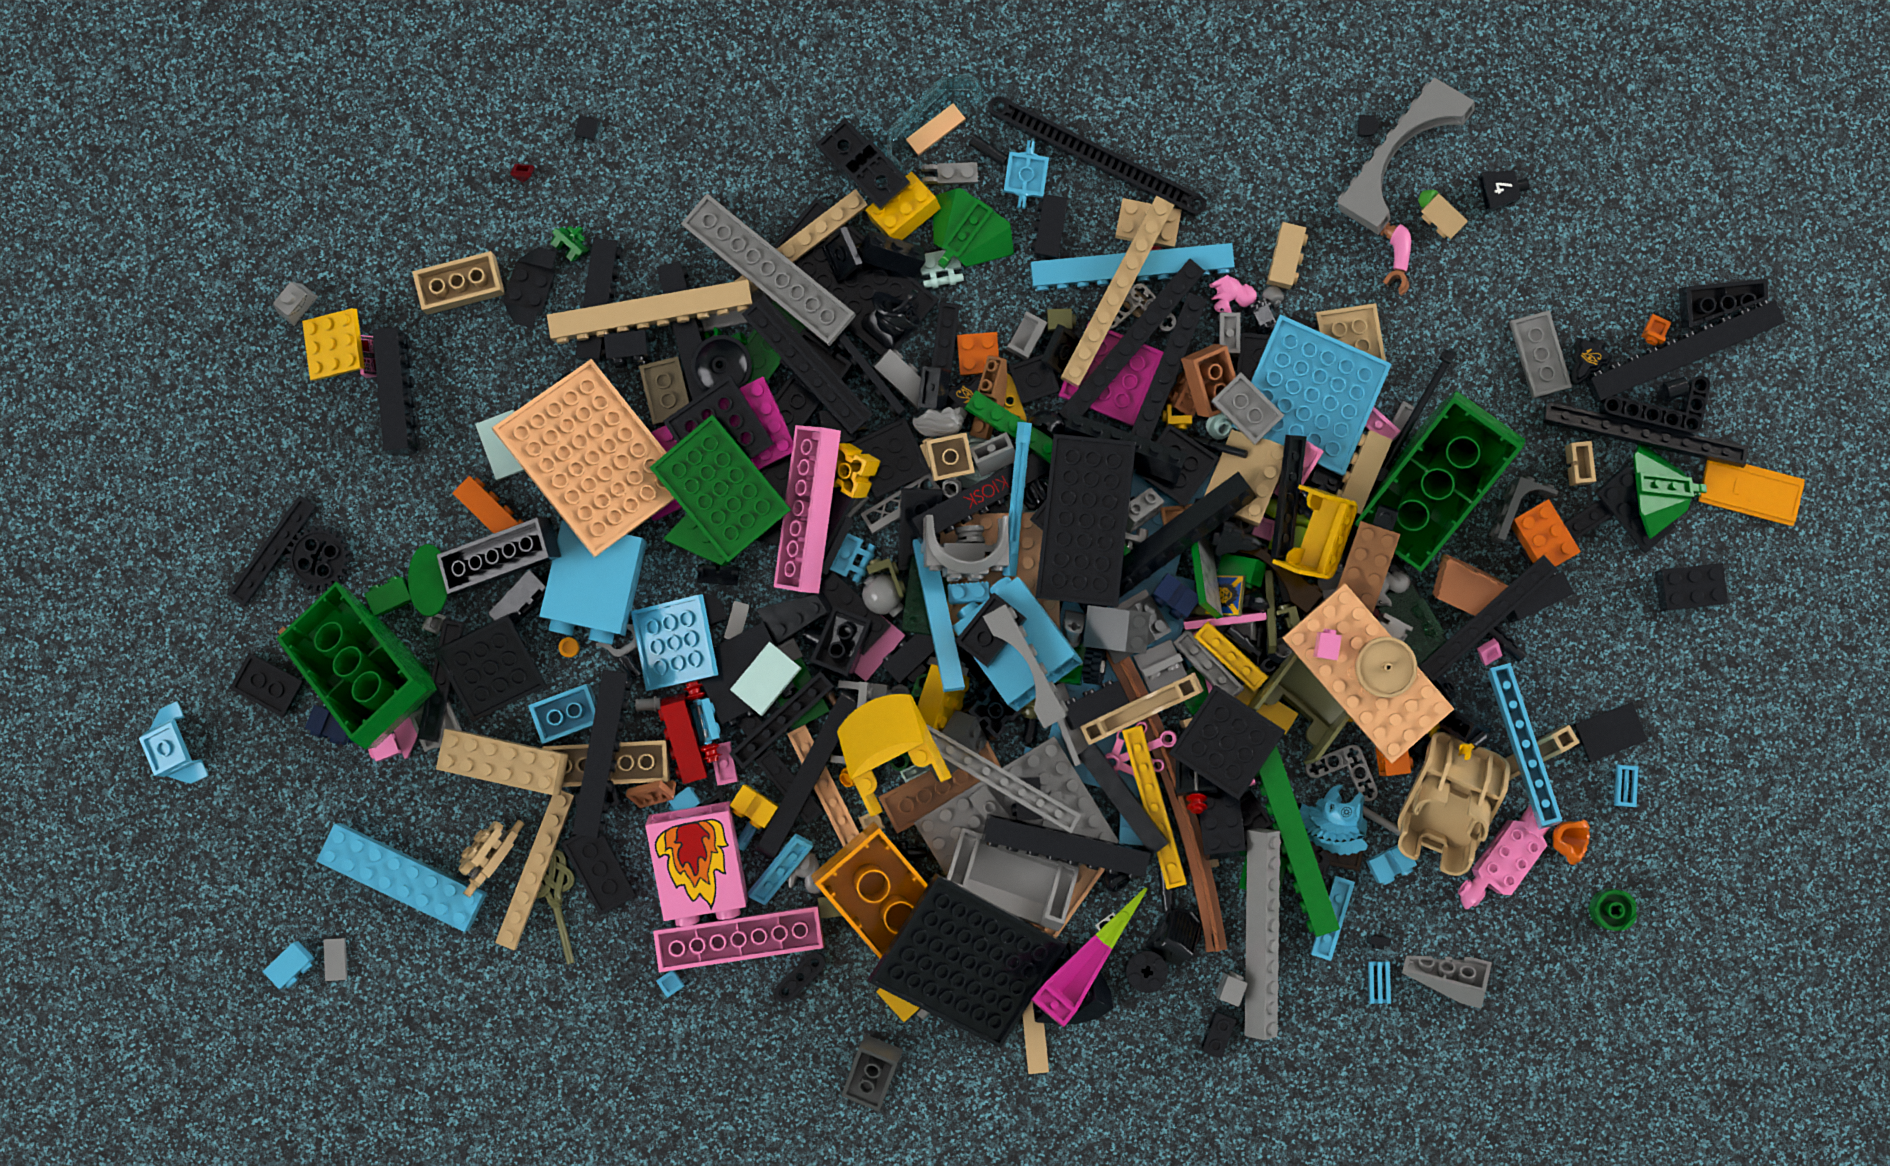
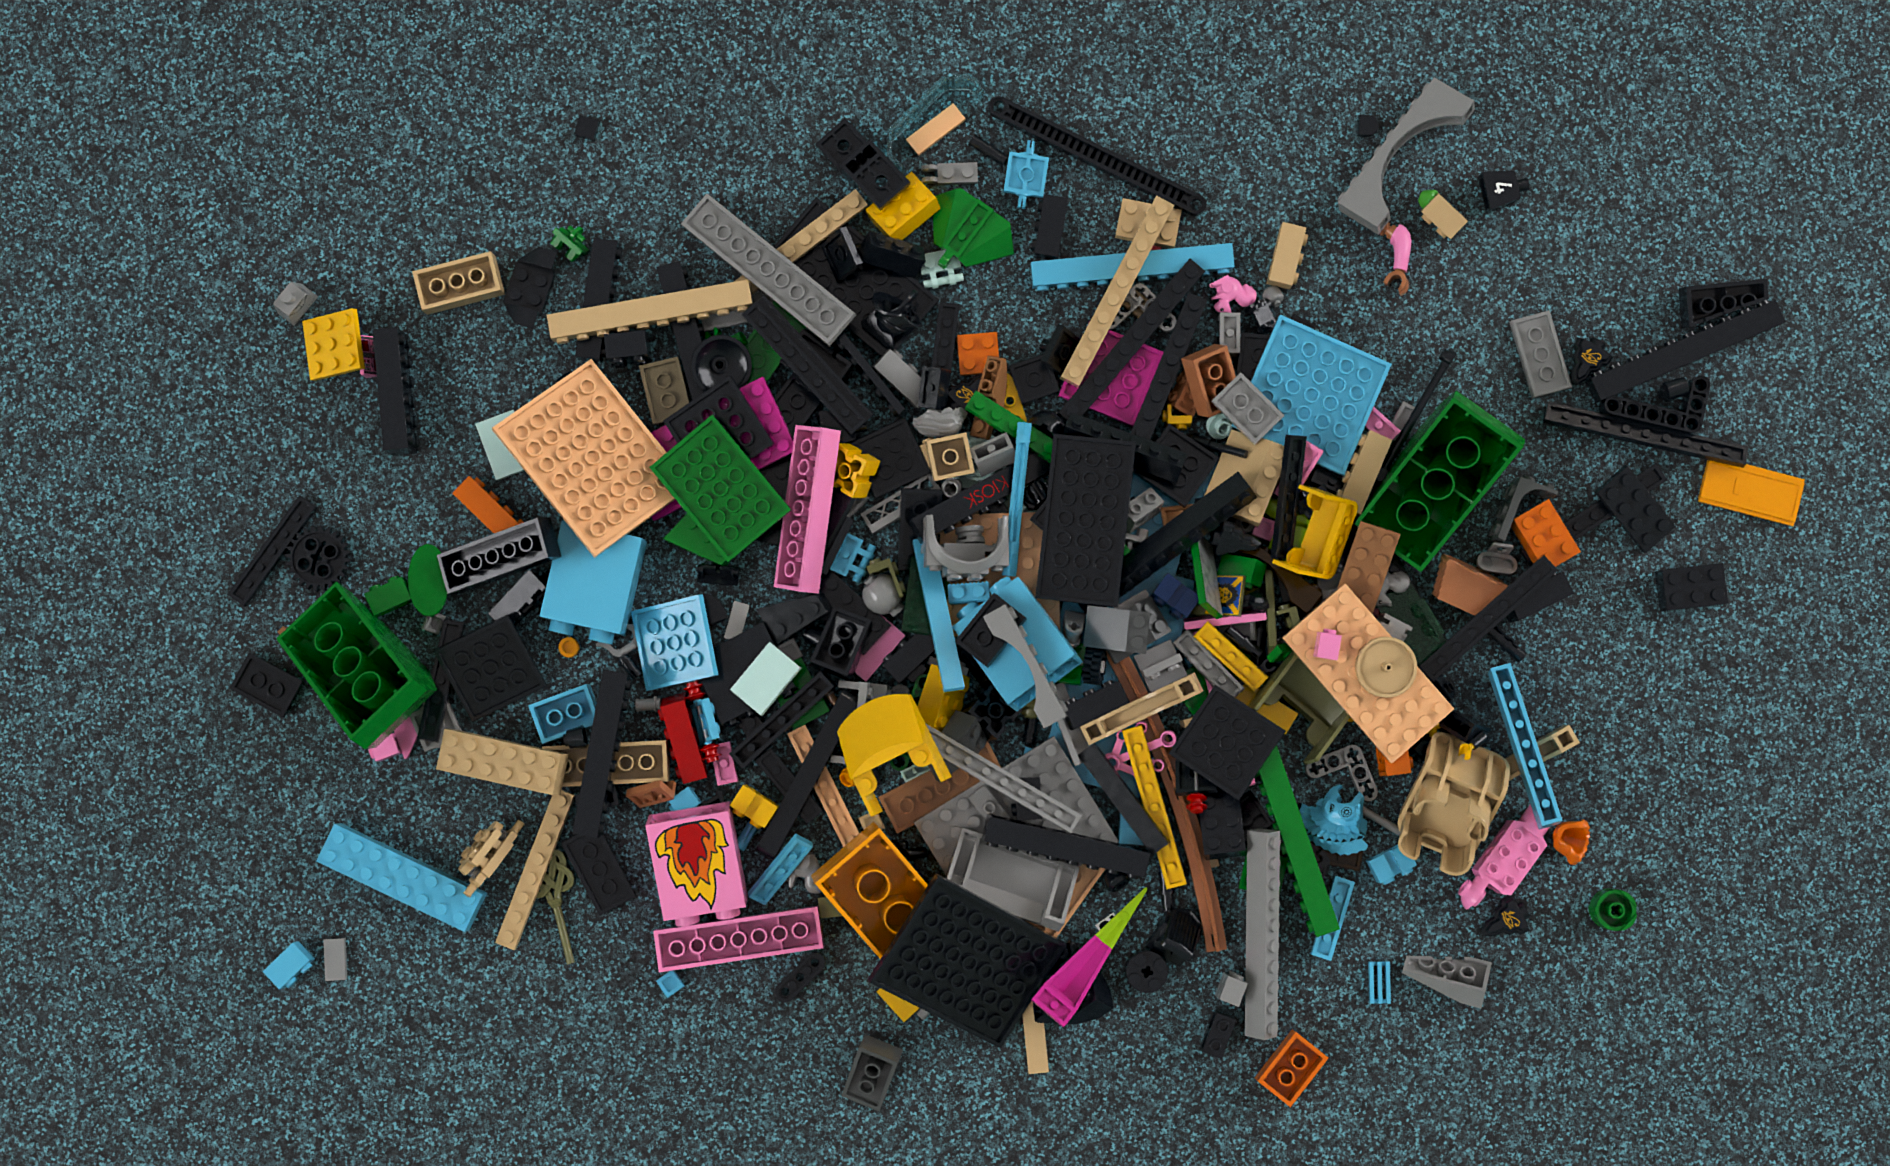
medium azure piece [139,701,209,784] -> none
dark blue brick [305,705,354,745] -> none
dark red slope [510,164,535,183] -> none
light grey panel [1007,311,1048,360] -> none
olive brick [1047,308,1076,333] -> none
tan plate [1315,303,1386,361] -> none
black plate [1366,934,1391,950] -> none
black plate [1372,504,1400,531] -> none
bright pink plate [1477,638,1503,666] -> none
tan piece [1565,441,1596,486] -> none
black tile [1574,702,1647,762] -> none
medium azure tile [1614,765,1639,807] -> none
green panel [1633,444,1707,539] -> none
orange bracket [1641,314,1671,346] -> none
none -> black hat [563,725,588,749]
none -> orange brick [1254,1029,1328,1108]
none -> green tile [1267,643,1292,663]
none -> light grey bracket [1476,542,1518,576]
none -> black rock [1480,895,1530,936]

